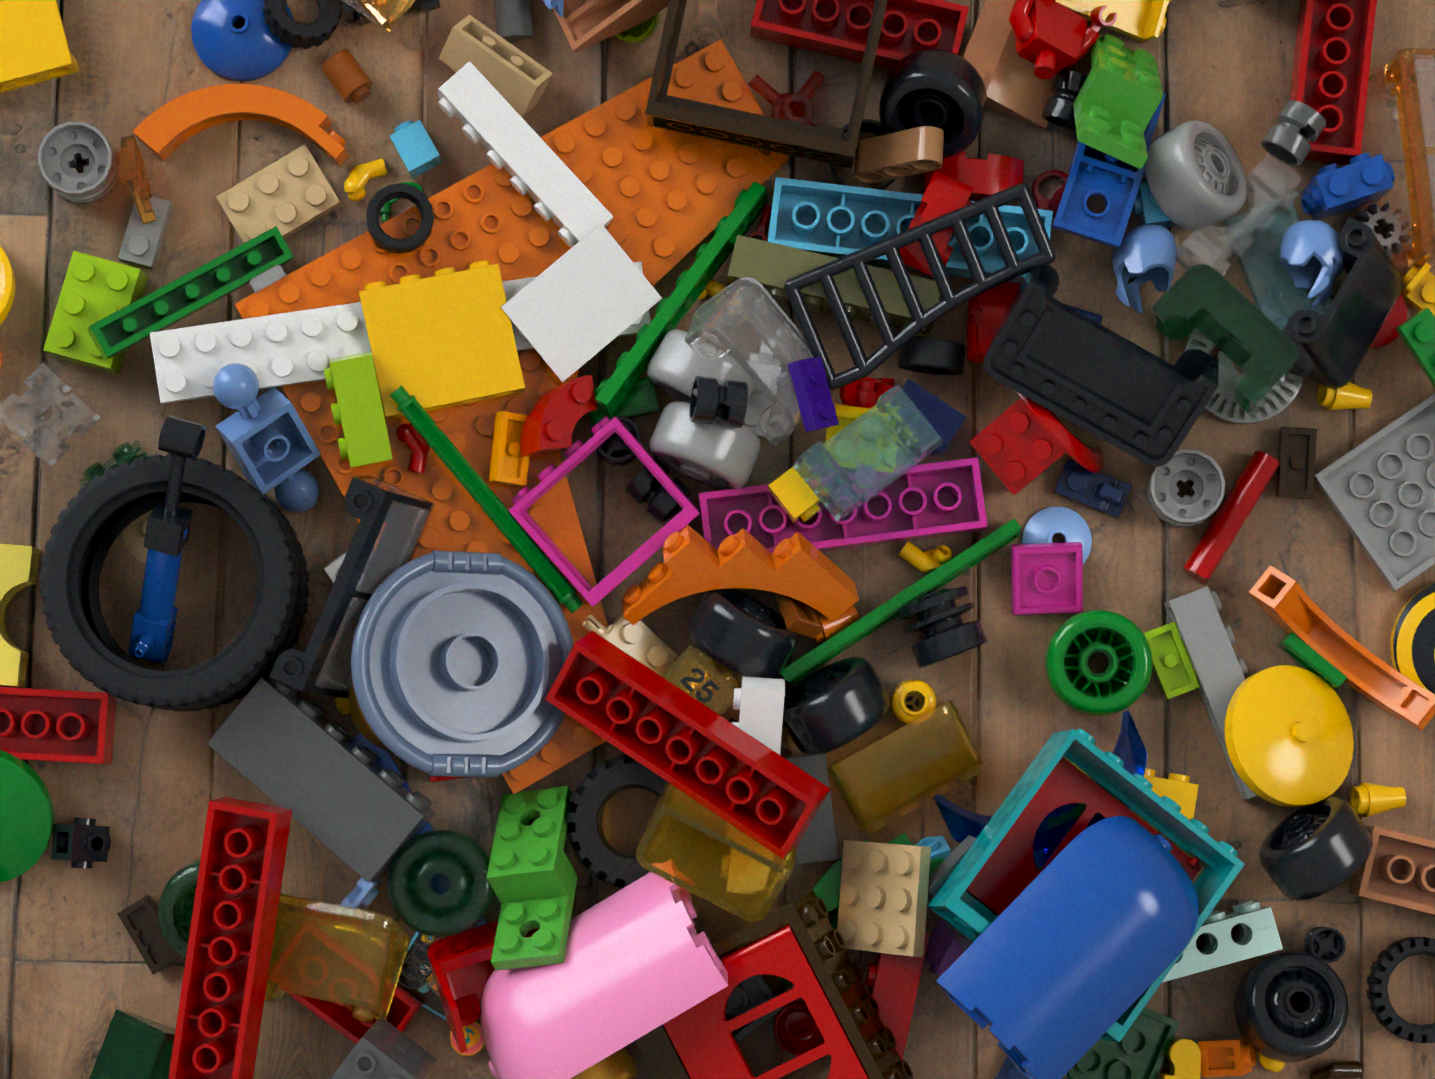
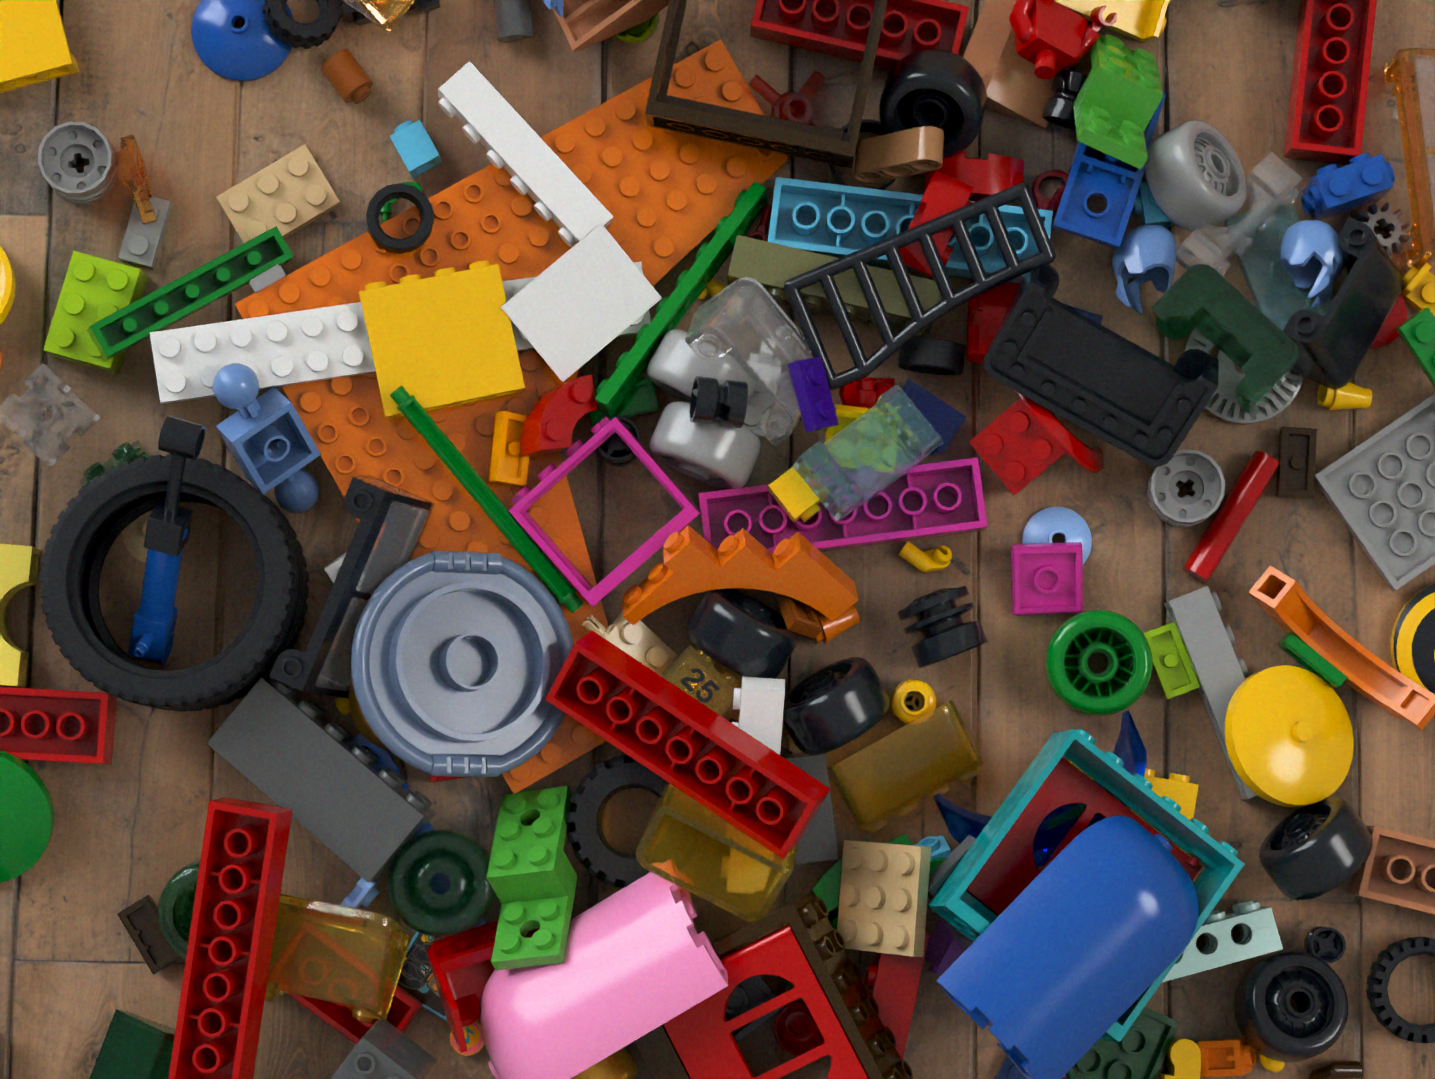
black brick [51,818,111,869] -> none
orange arch [132,84,349,166] -> none
lime brick [324,351,393,468] -> none
yellow arm [344,158,388,201] -> none
red arm [396,423,431,474] -> none
tan brick [438,14,553,117] -> none
black wheel [625,458,691,524] -> none
green tile [780,518,1021,686] -> none
dark blue hinge [1053,460,1132,519] -> none
dark grey wheel [1261,100,1326,167] -> none
yellow cone [1350,782,1406,818] -> none

